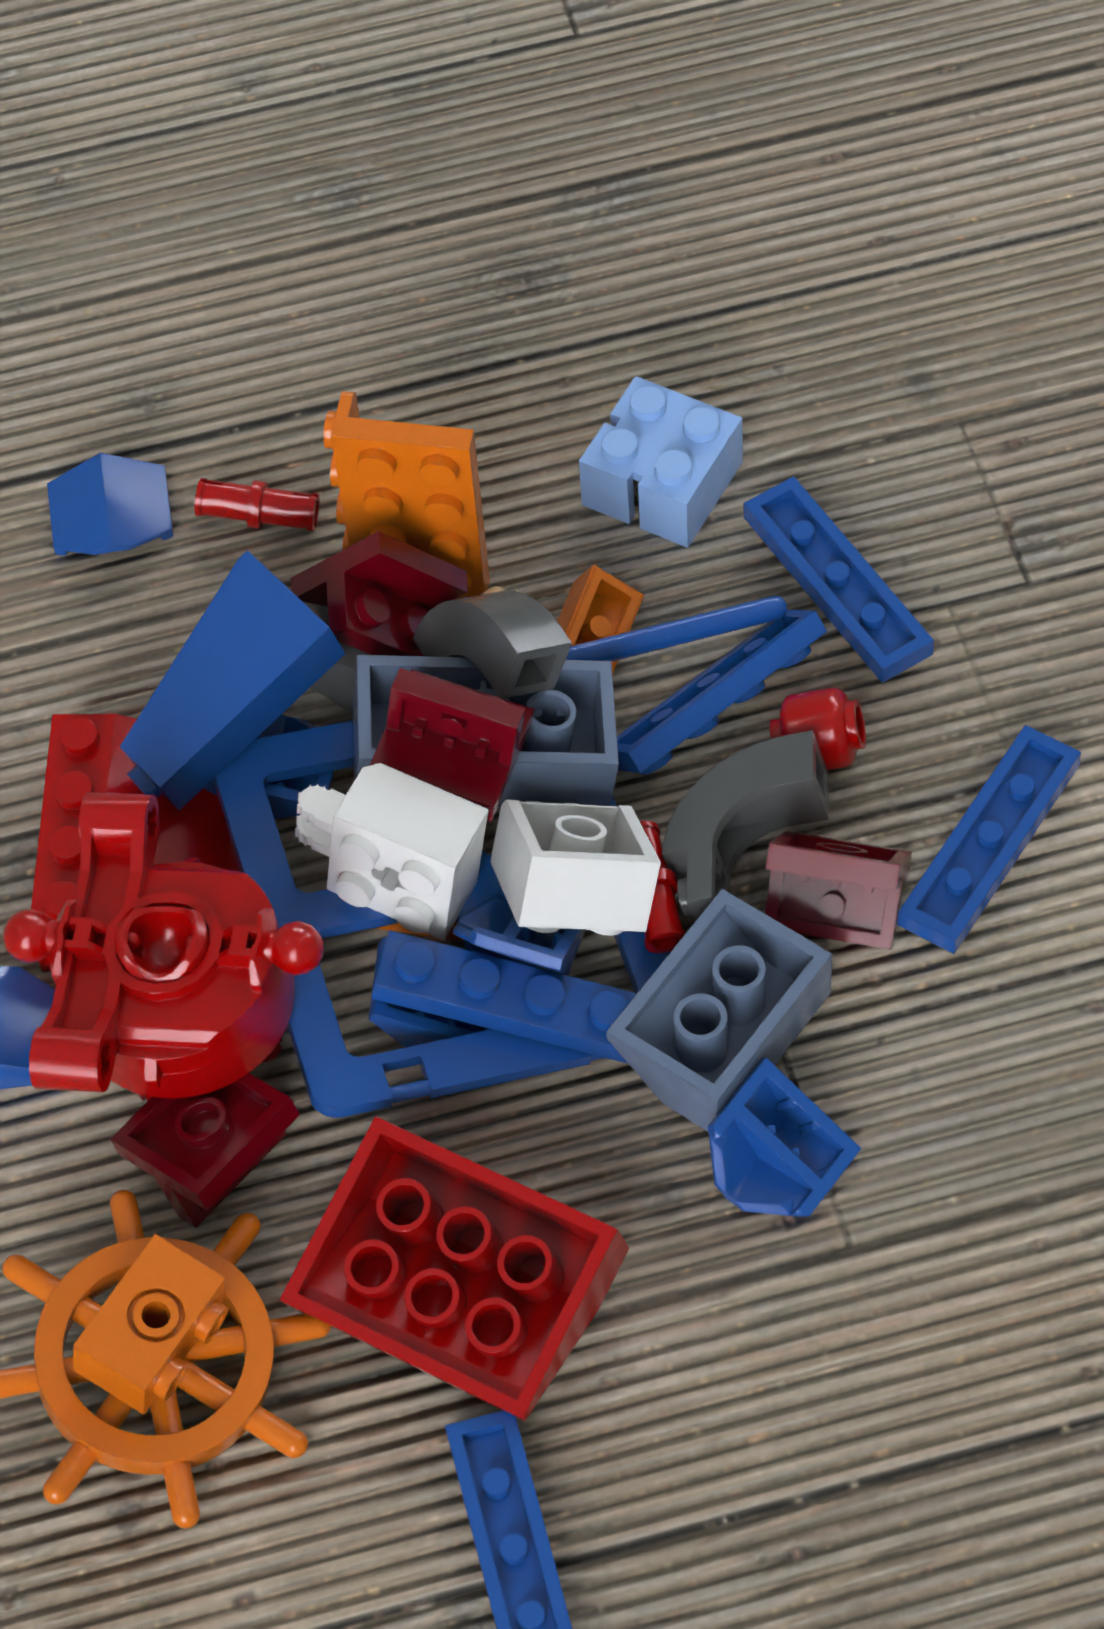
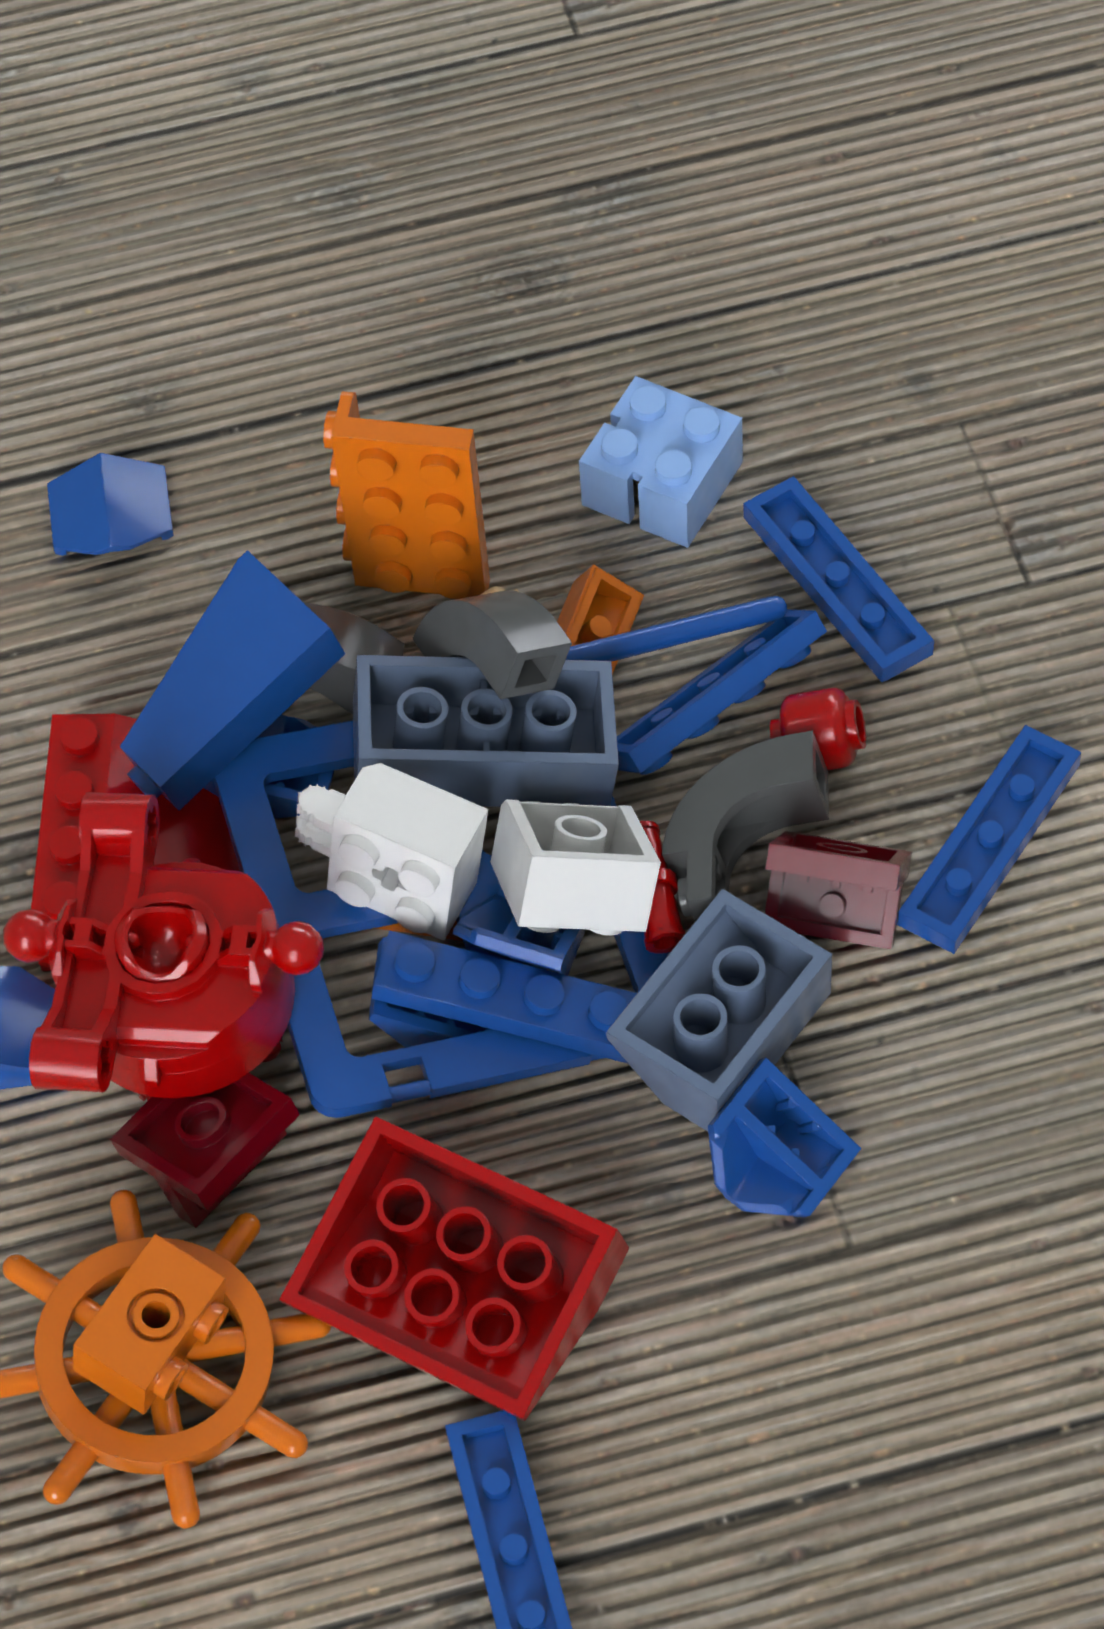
red pin [194,477,320,532] -> none
dark red bracket [290,531,468,656] -> none
dark red bracket [369,668,534,822] -> none

